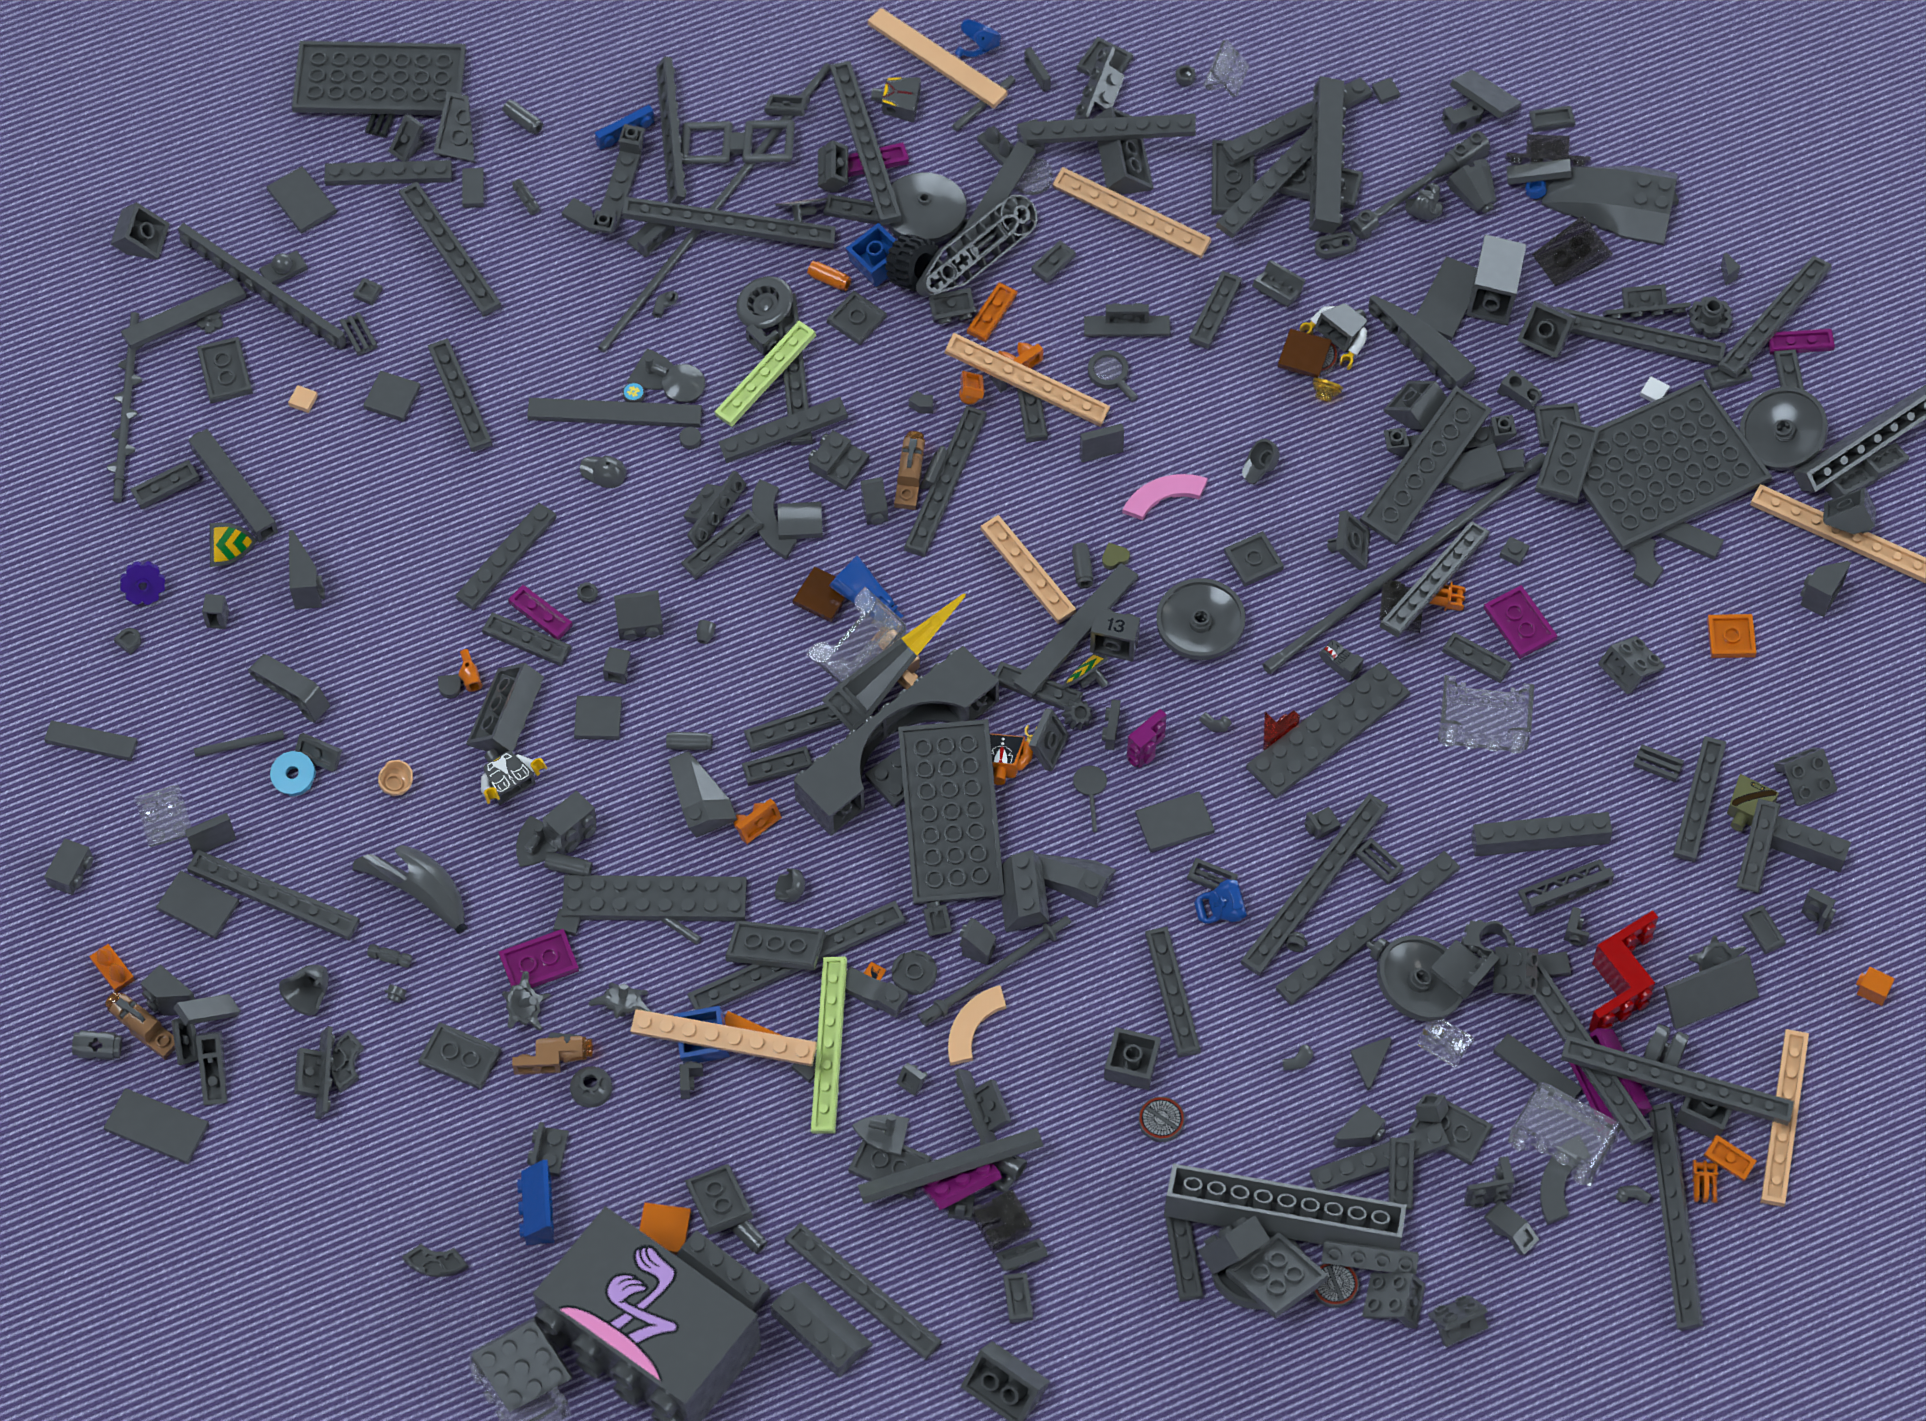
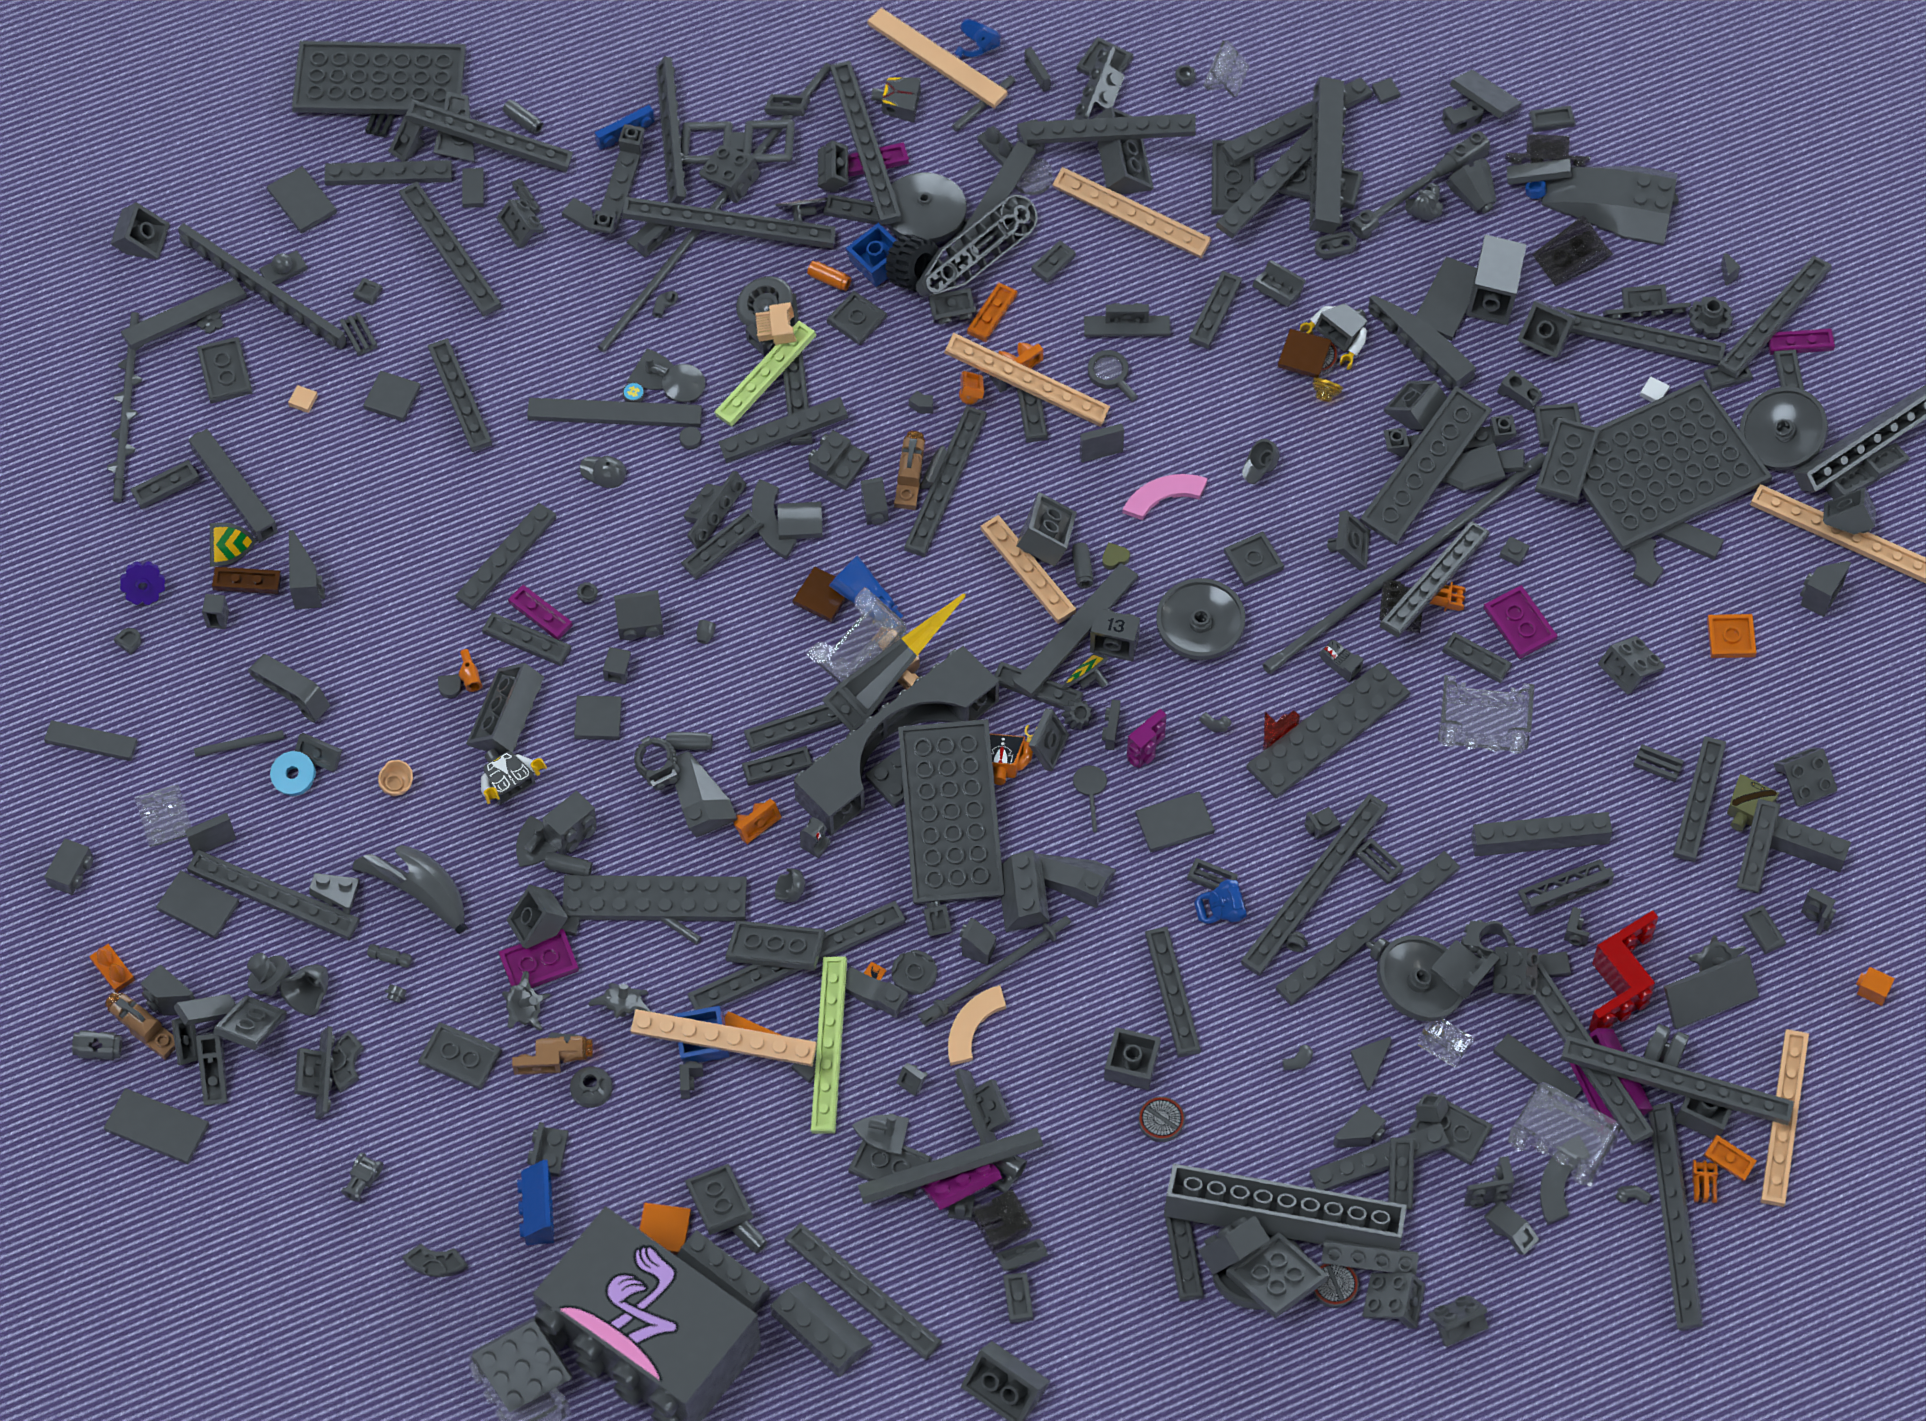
none -> reddish brown plate [212,567,282,594]
none -> dark grey tile [213,995,287,1050]
none -> dark grey plate [247,953,292,996]
none -> wing [309,873,360,914]
none -> dark grey connector [341,1152,383,1202]
none -> dark grey plate [405,99,573,173]
none -> dark grey bracket [496,199,545,248]
none -> dark grey slope [506,884,568,948]
none -> dark grey piece [634,736,680,790]
none -> dark grey bracket [699,145,760,203]
none -> light nougat piece [755,302,796,345]
none -> dark grey leg [800,817,831,858]
none -> dark grey slope [1016,492,1077,567]

